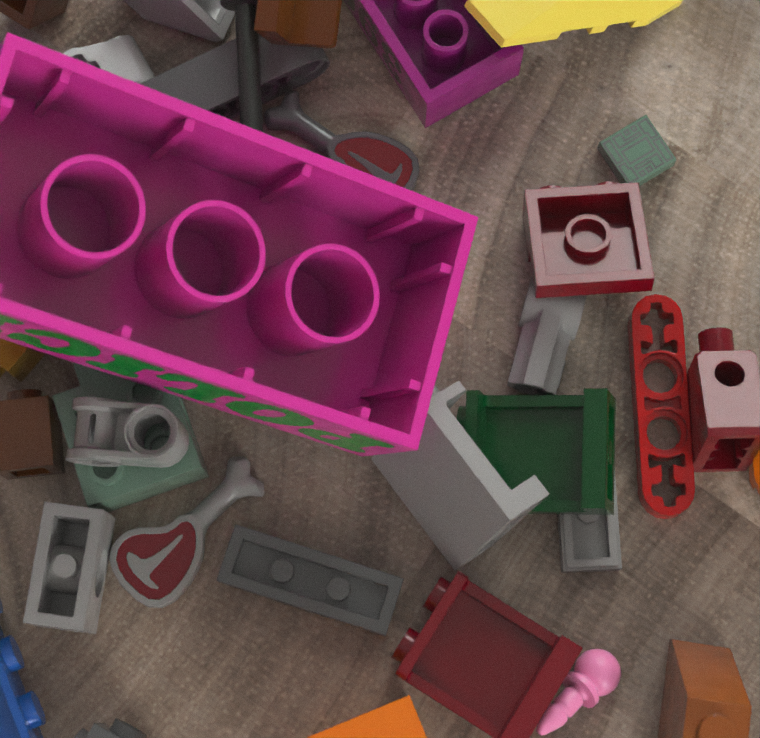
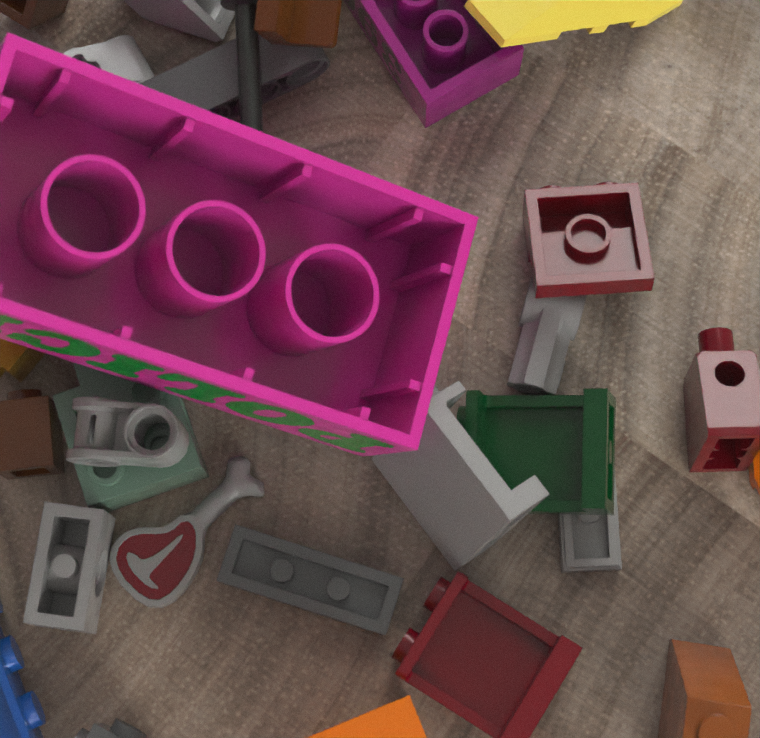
dark grey piece [264,90,420,191] -> none
bright pink bar [536,649,621,735] -> none
sand green tile [597,115,677,186] -> none
red beam [627,294,695,519] -> none

